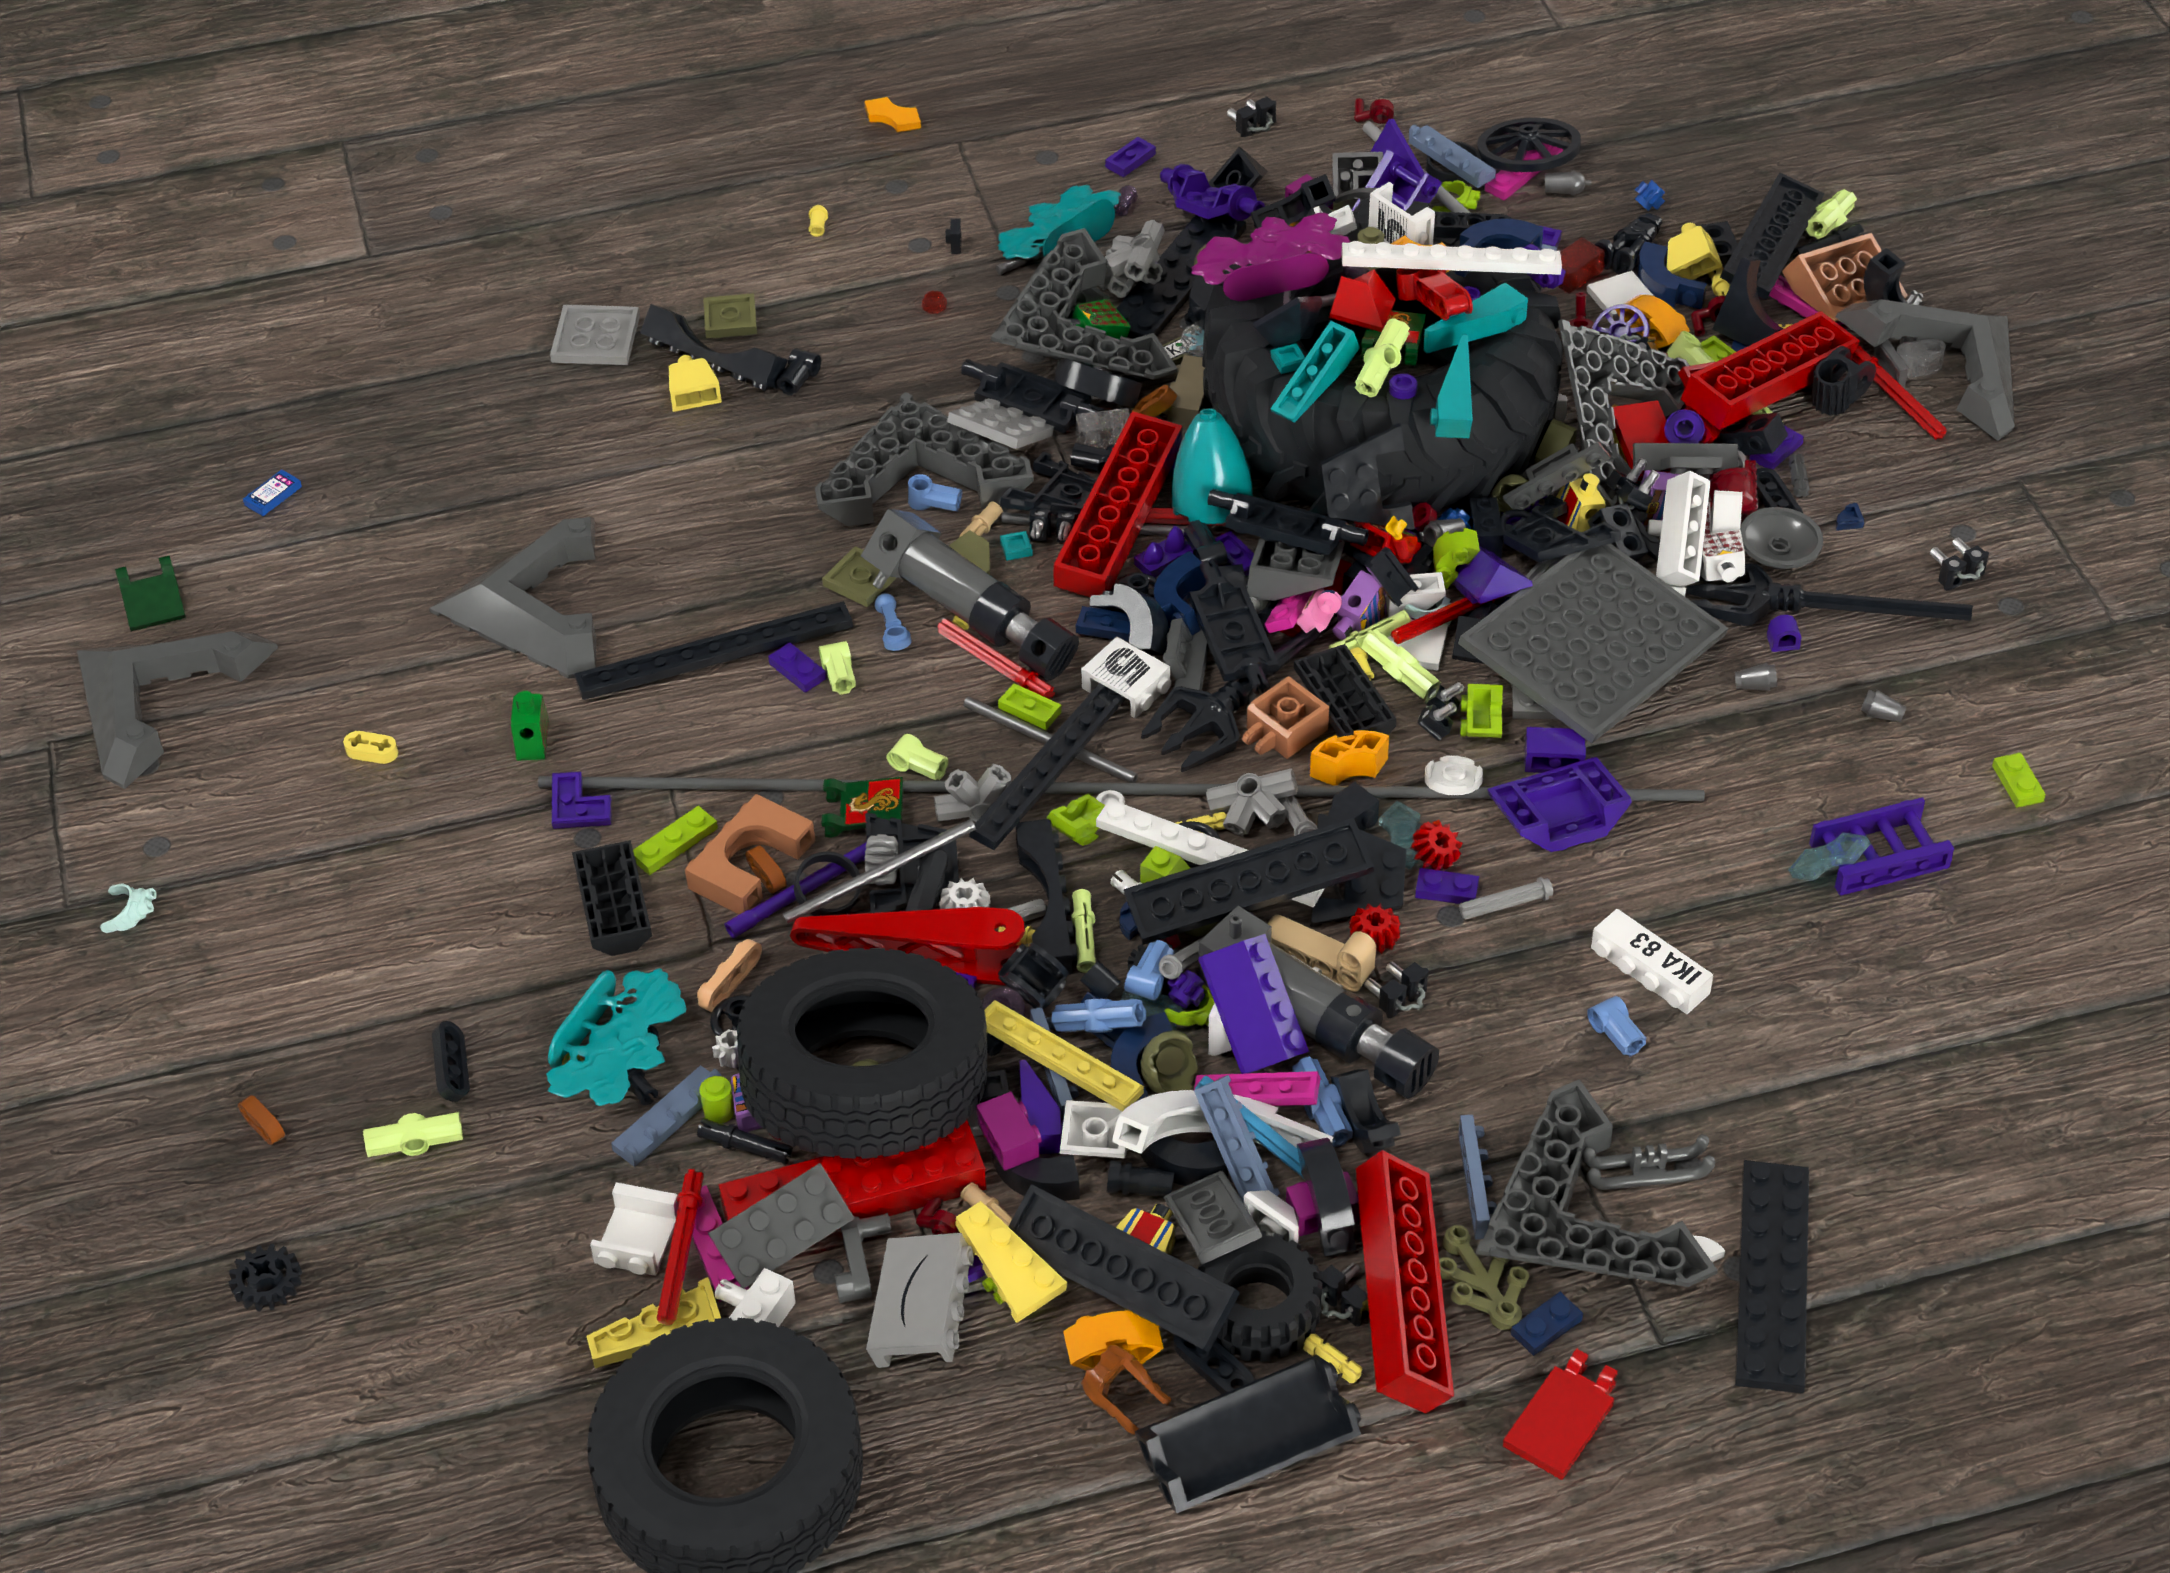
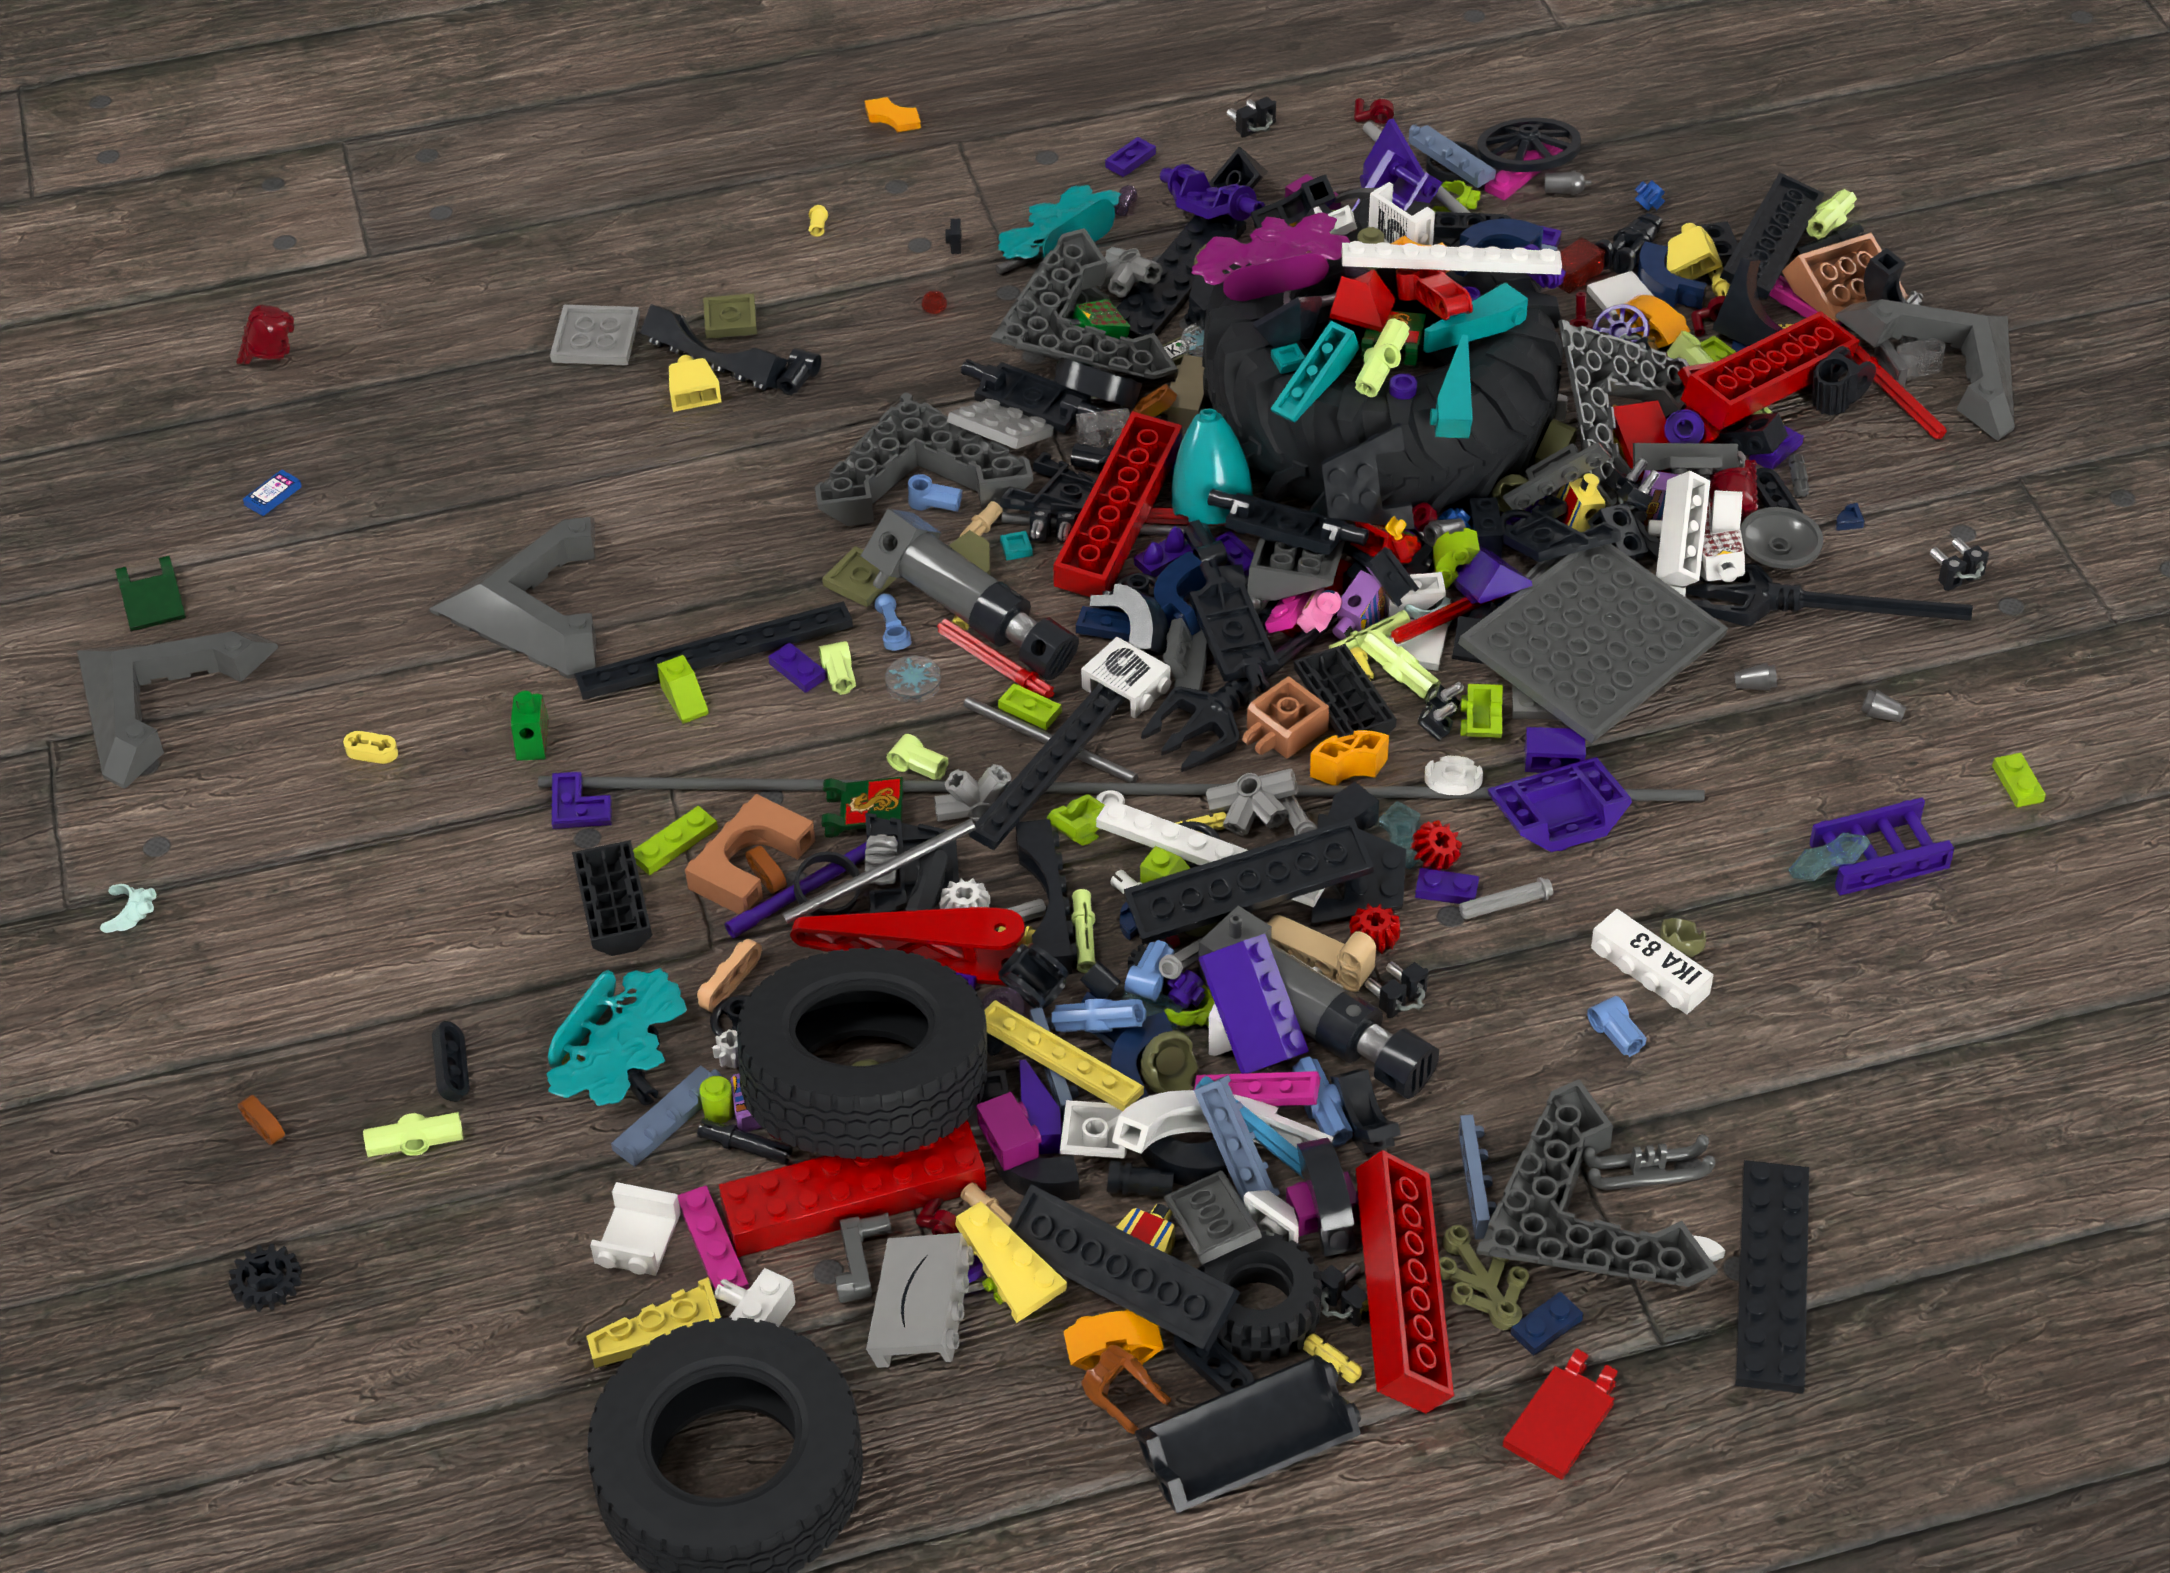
red axle [657,1169,704,1326] -> none
dark grey plate [708,1163,855,1288] -> none
light grey piece [1105,220,1165,281] -> none
flat silver brick [1333,152,1383,210] -> none
dark purple plate [1767,615,1802,652] -> none
none -> dark red helmet [236,304,295,364]
none -> lime slope [657,655,709,724]
none -> clear tile [885,655,942,702]
none -> olive hair [1659,918,1706,957]

